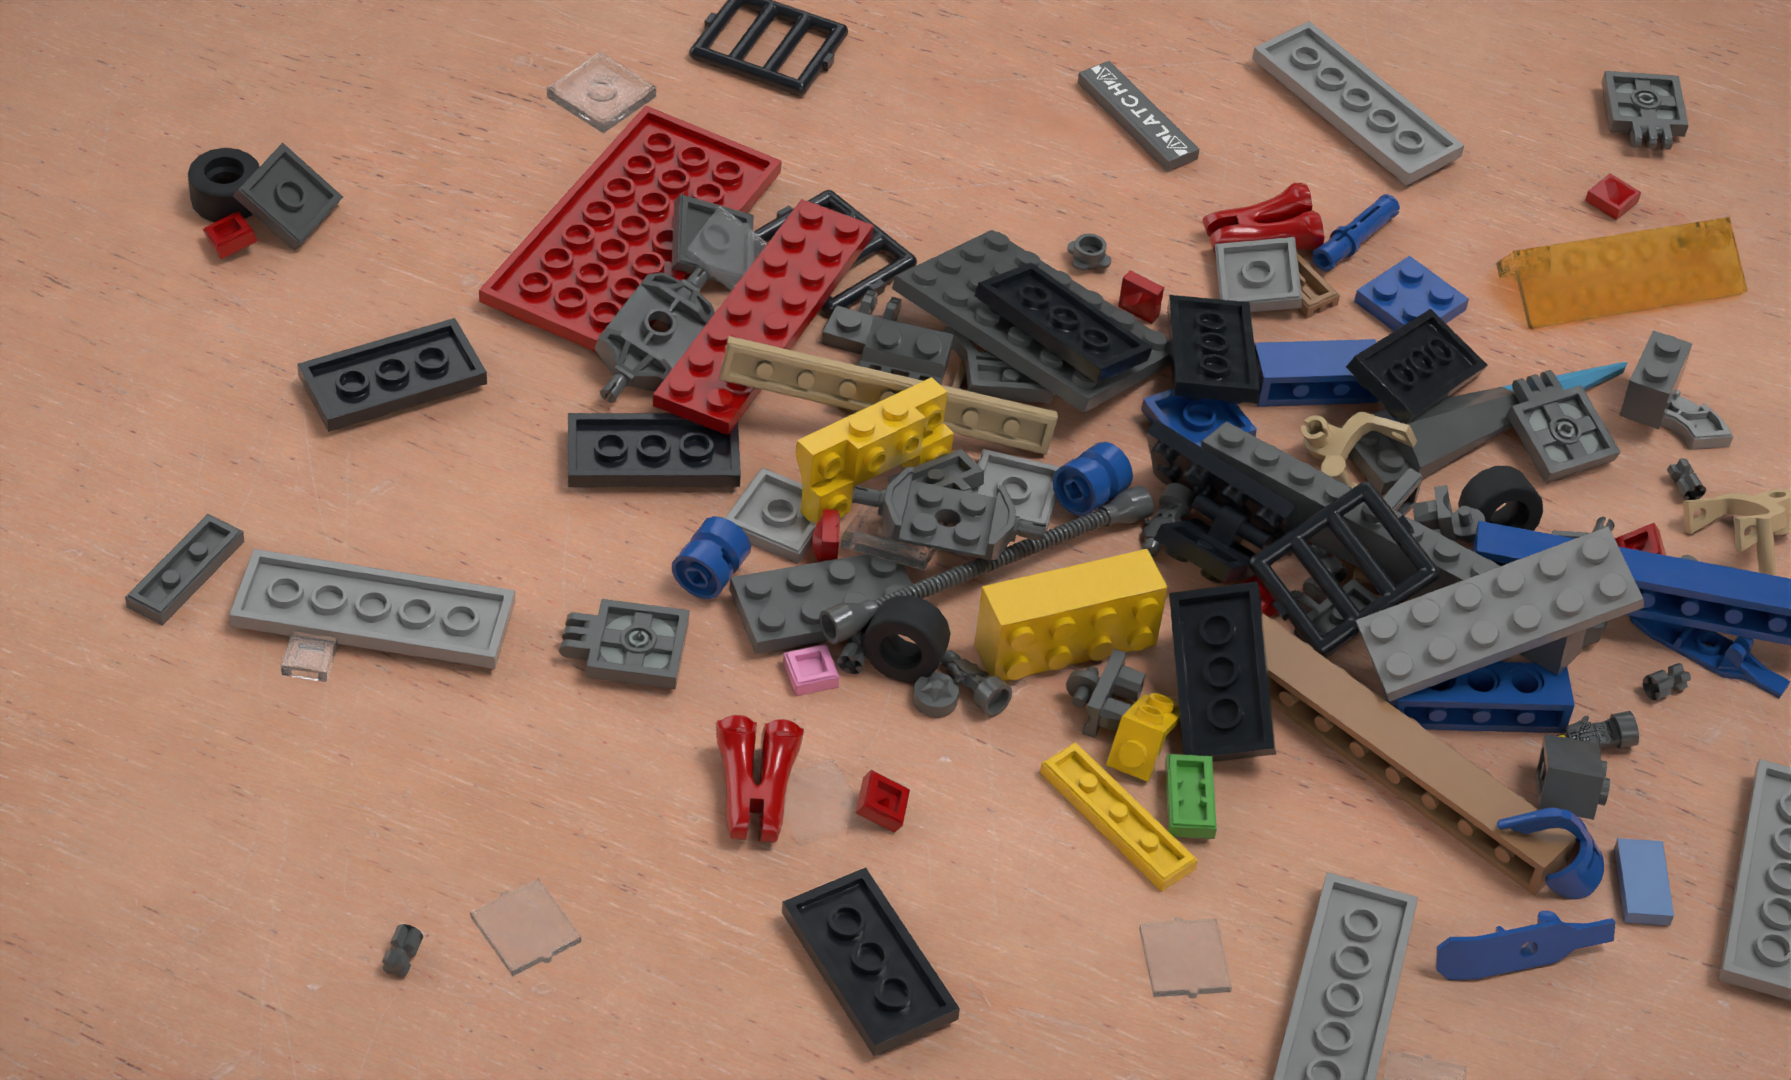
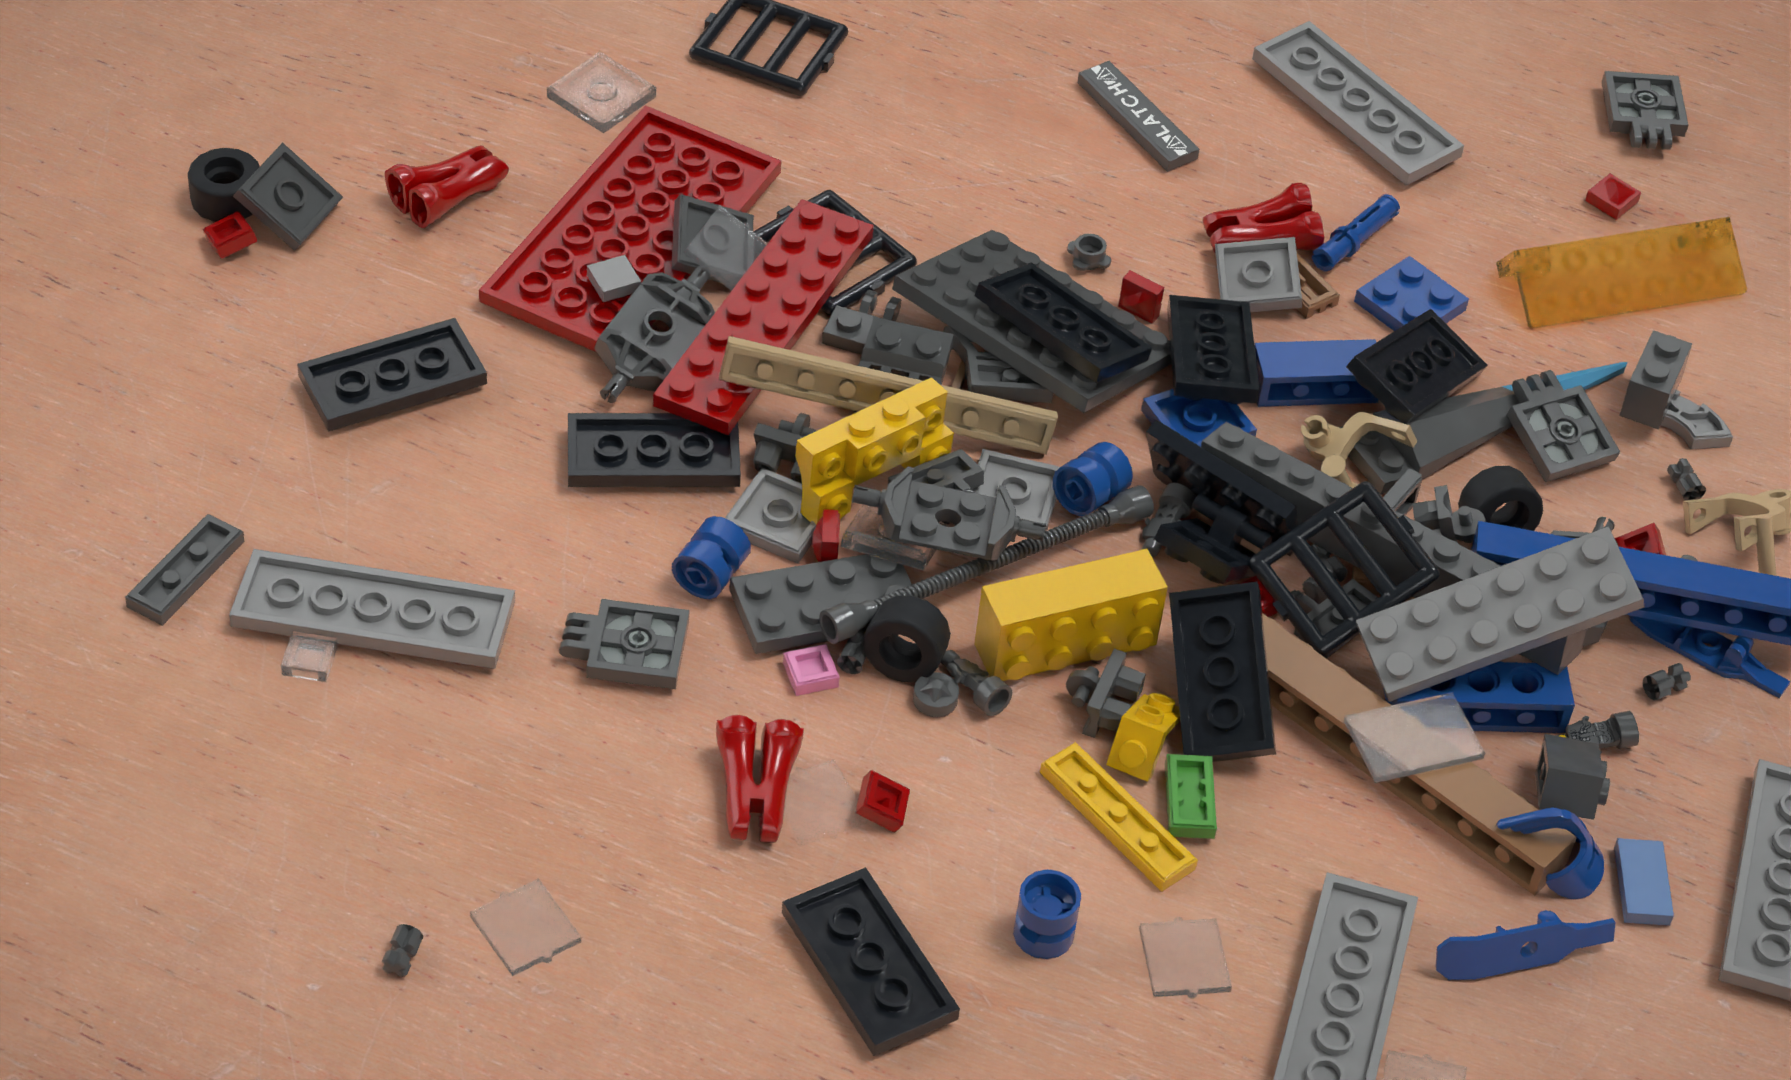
none -> red piece [385,145,509,228]
none -> light grey tile [587,255,641,302]
none -> dark grey hips [753,413,818,484]
none -> blue wheel [1013,869,1081,959]
none -> clear piece [1344,692,1485,783]

